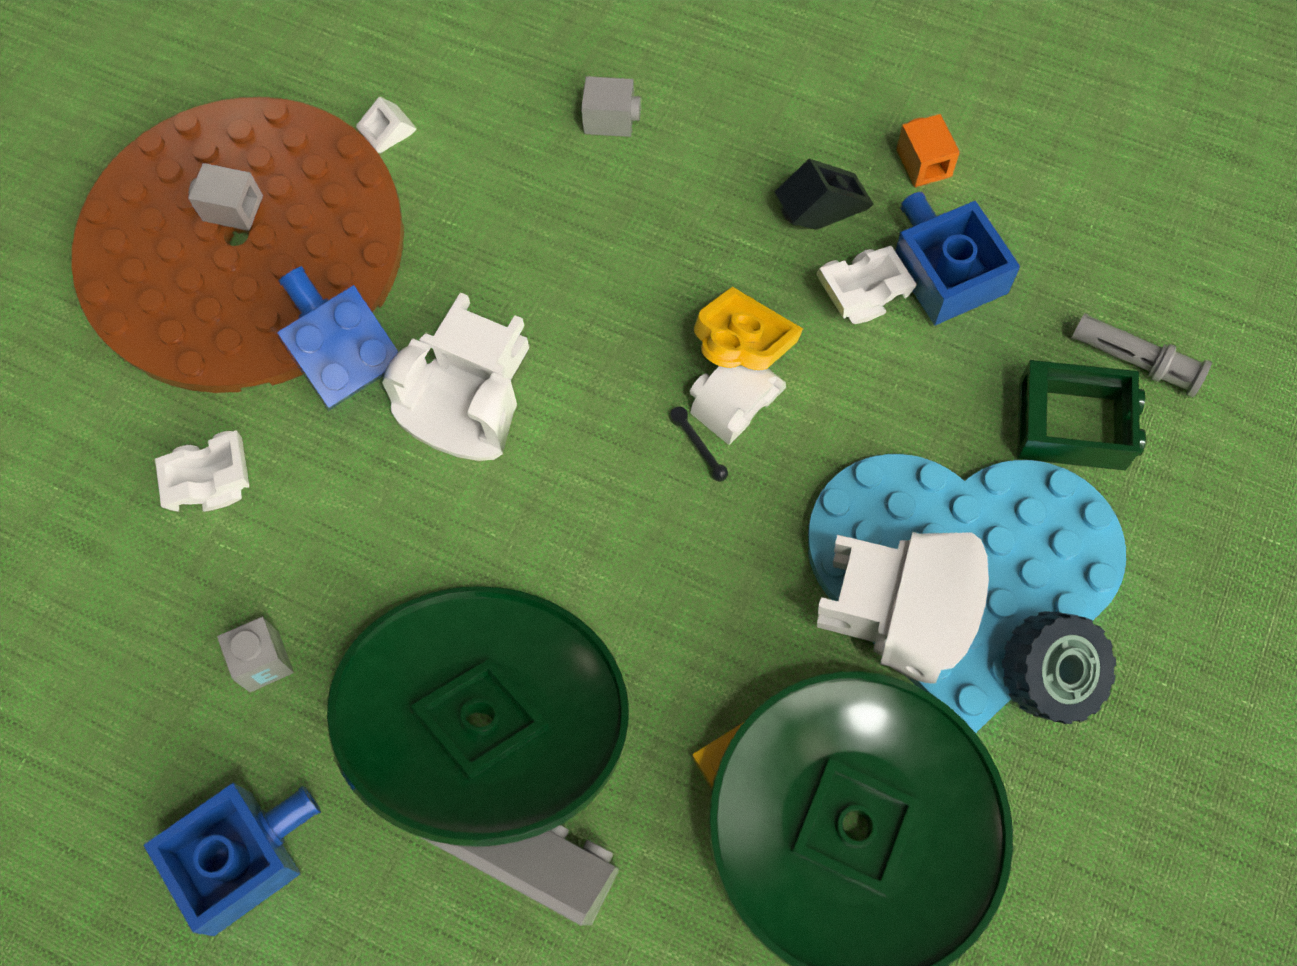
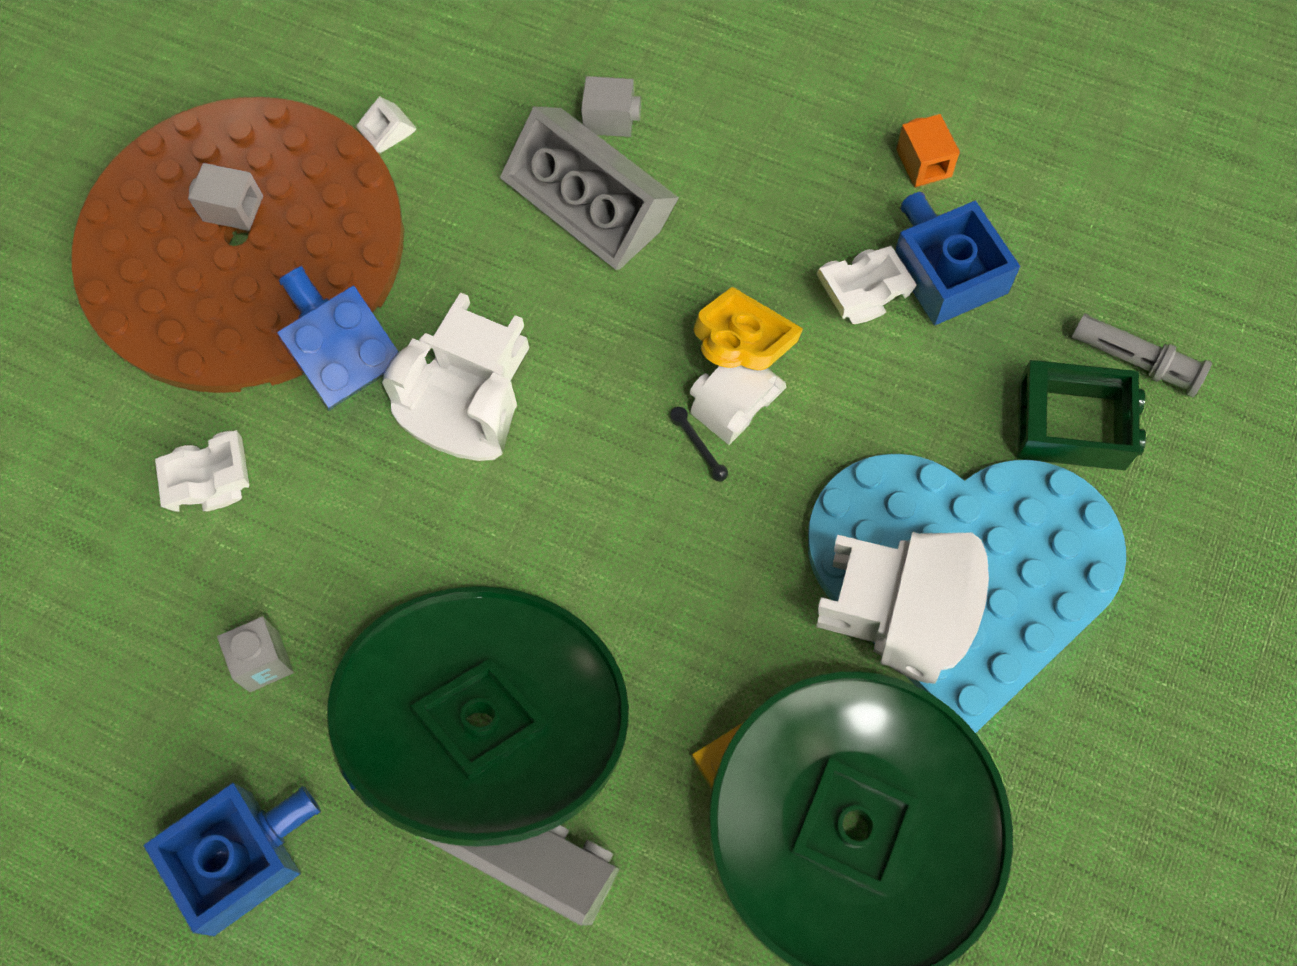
black slope [775,158,874,230] -> none
black wheel [1002,611,1116,724] -> none
none -> light grey slope [500,106,679,270]

